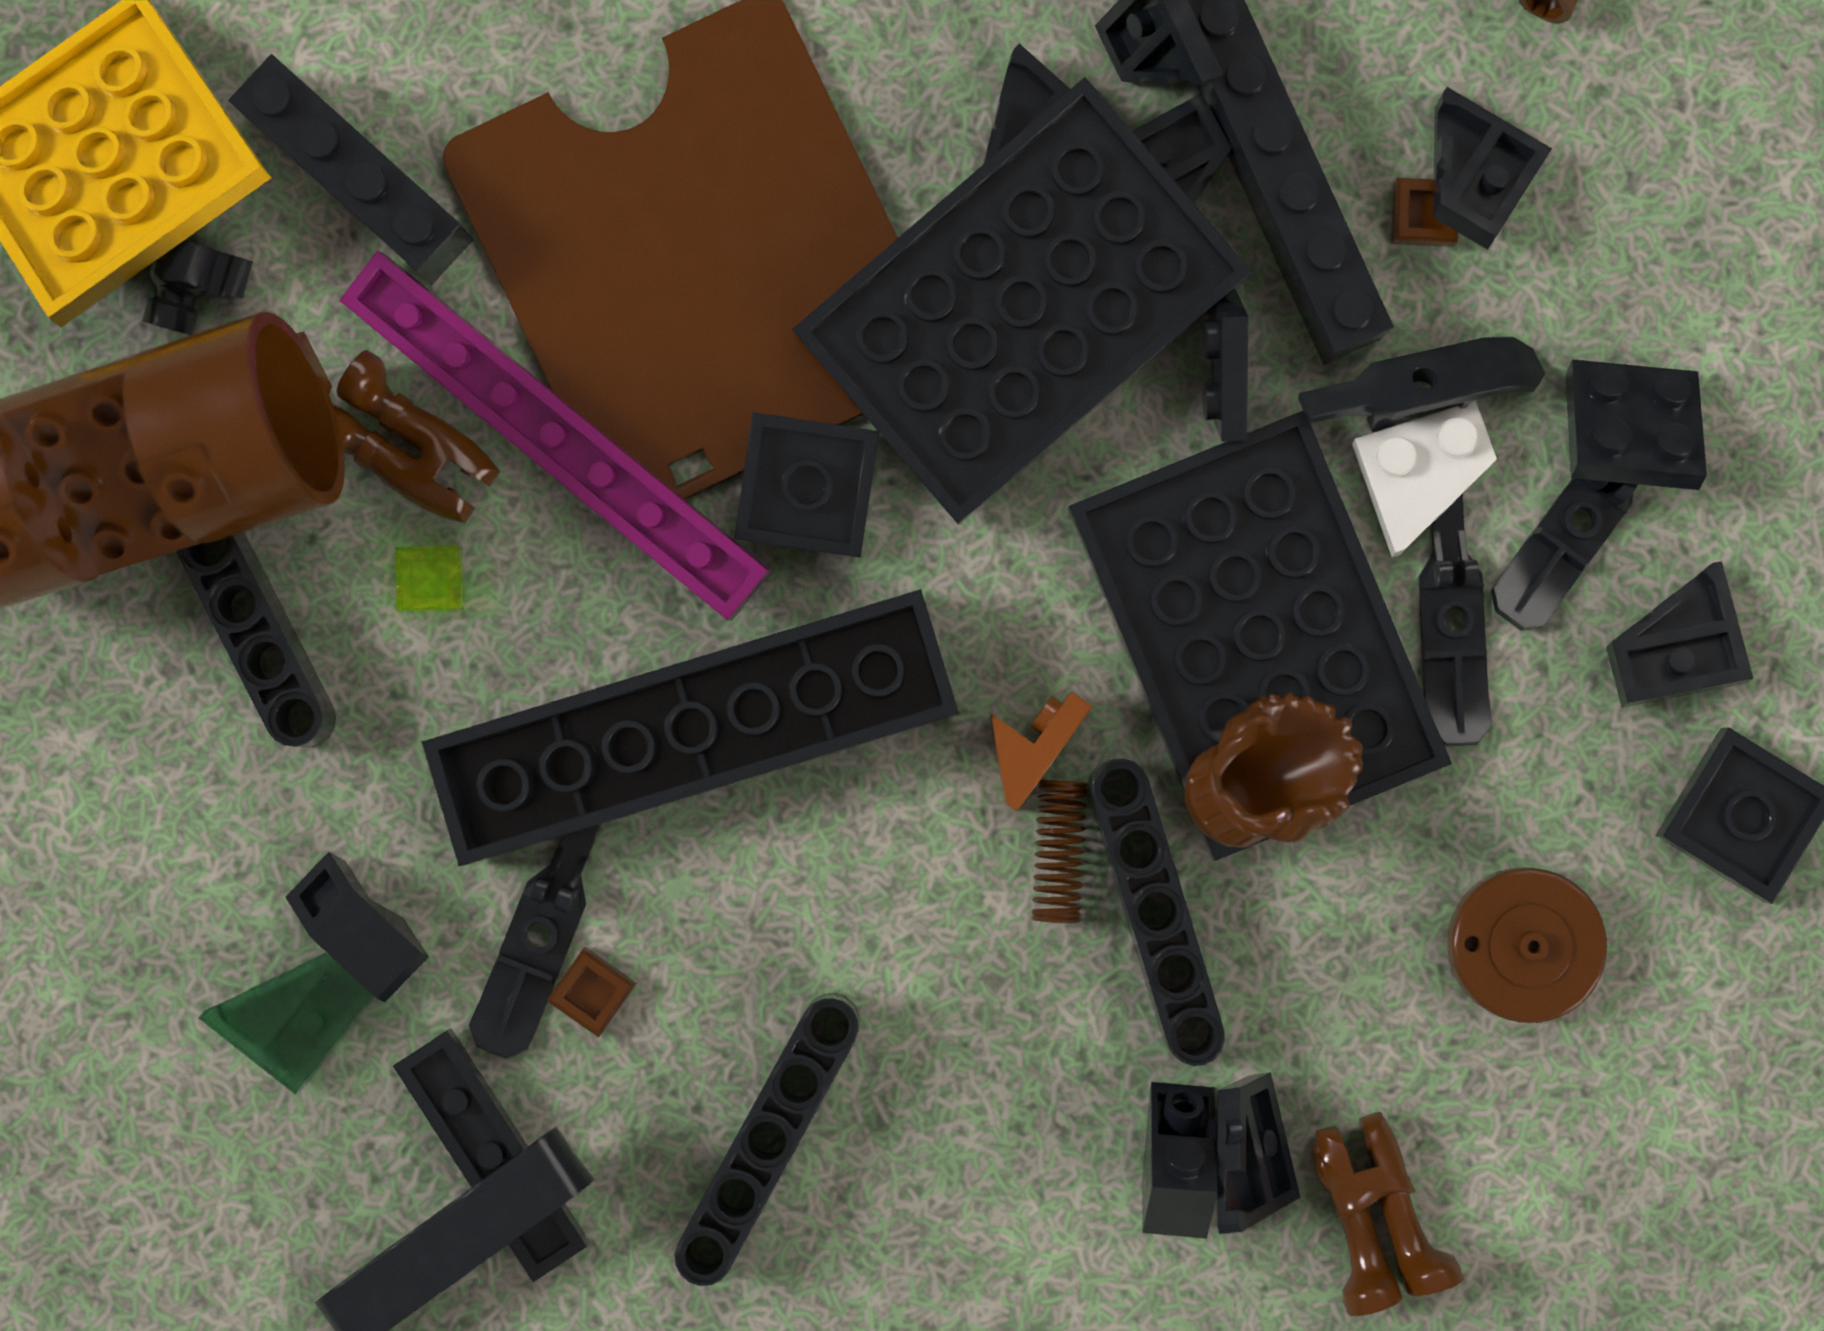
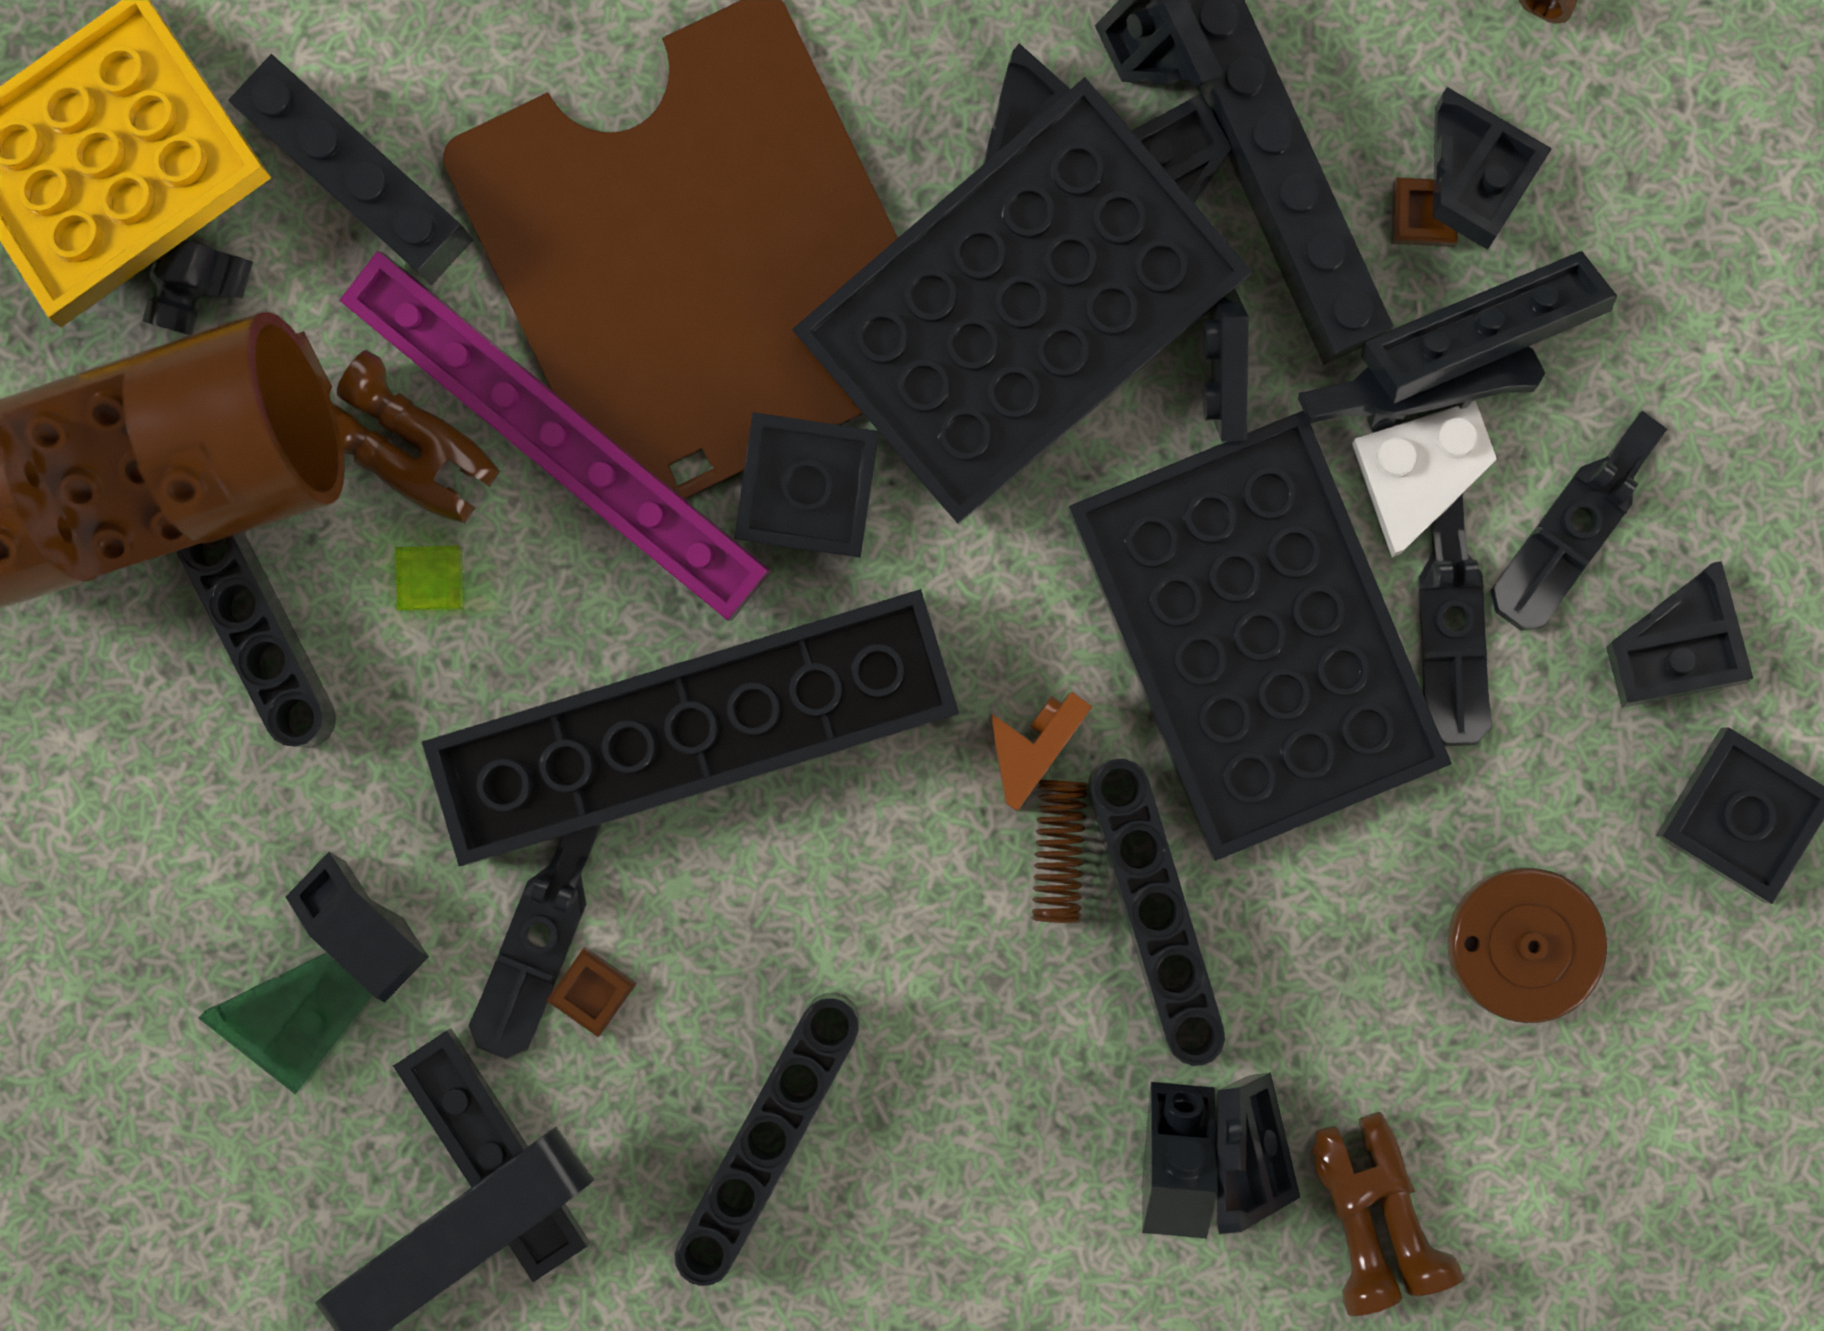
reddish brown hair [1184,692,1364,847] -> none
black plate [1566,359,1707,490] -> none
none -> black plate [1361,250,1617,403]

